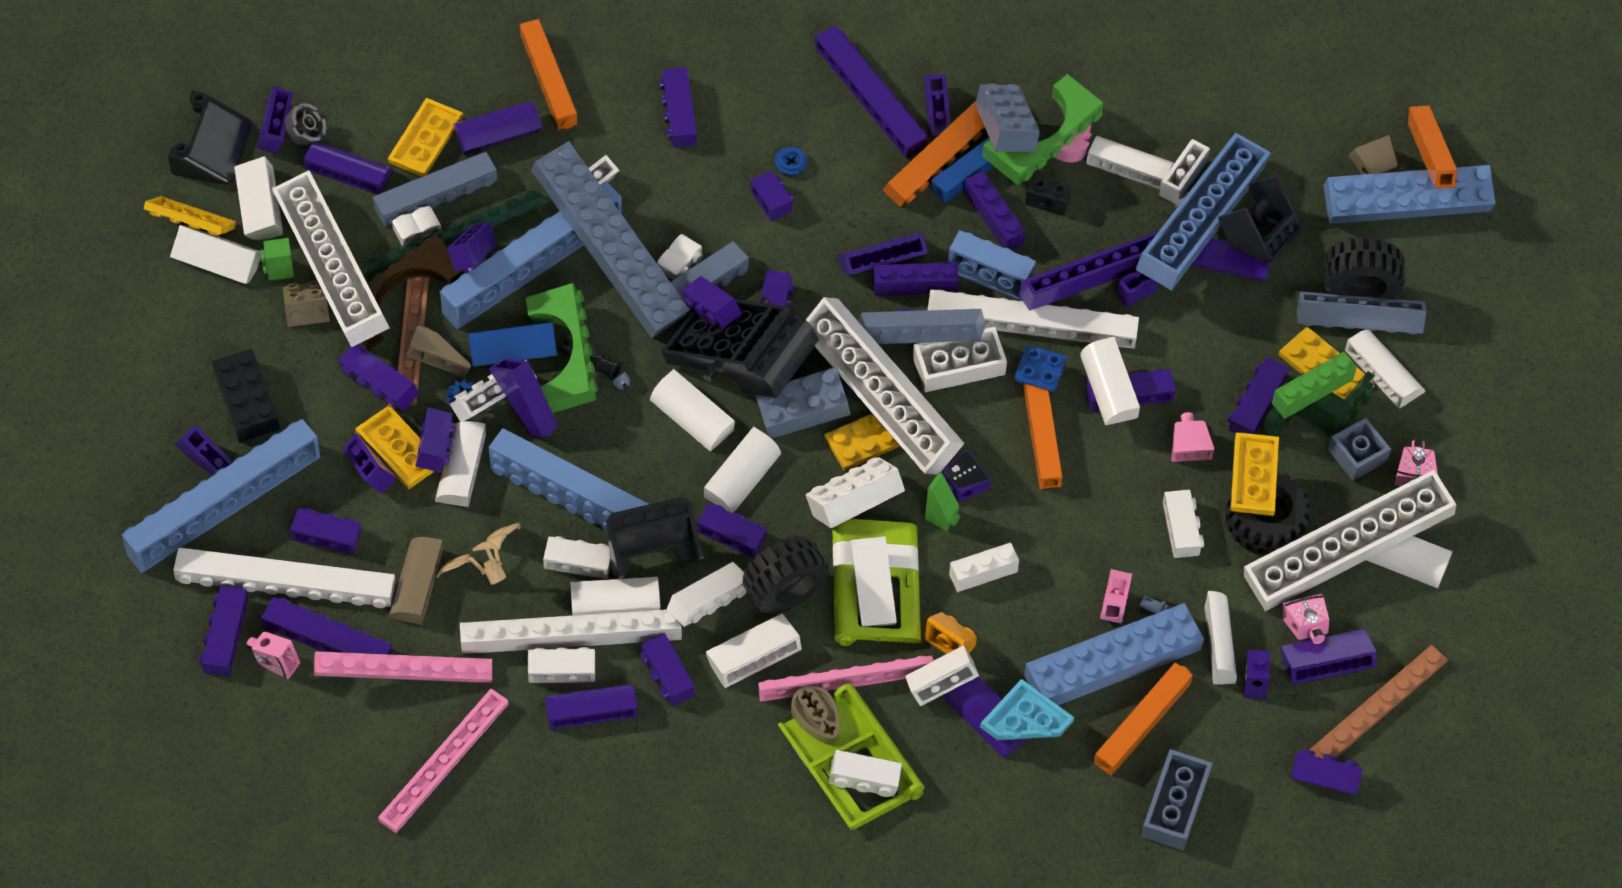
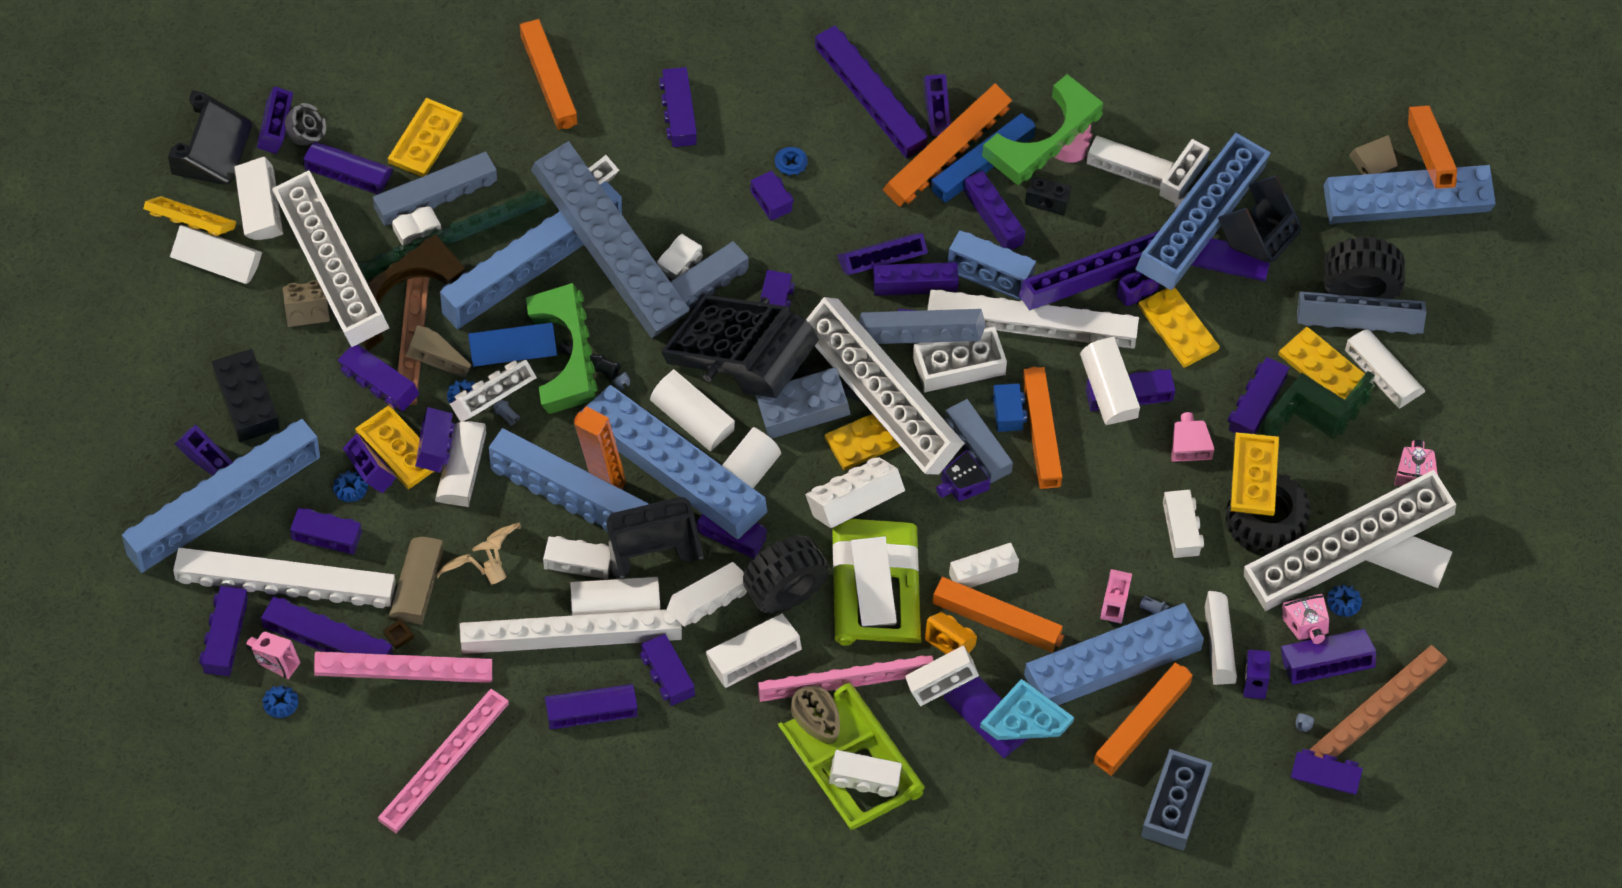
bright green brick [260,238,294,281] -> none
dark purple brick [448,221,498,273] -> none
dark purple brick [453,101,543,155] -> none
dark purple slope [489,357,559,438] -> none
white brick [528,647,595,683] -> none
dark purple brick [682,276,742,329] -> none
bright green slope [925,472,960,531] -> none
sand blue brick [976,84,1040,152] -> none
blue bracket [1015,344,1067,391] -> none
bright green brick [1272,352,1357,419] -> none
sand blue brick [1328,418,1391,481] -> none
none -> blue gear [262,684,298,718]
none -> blue gear [333,470,368,502]
none -> dark brown plate [383,619,414,650]
none -> sand blue pin [493,399,520,426]
none -> orange brick [574,406,627,490]
none -> medium blue brick [581,385,767,540]
none -> orange brick [933,577,1065,653]
none -> sand blue brick [944,399,1013,484]
none -> blue brick [993,384,1027,432]
none -> yellow plate [1138,287,1220,368]
none -> sand blue hinge [1295,714,1315,732]
none -> blue gear [1327,584,1362,617]

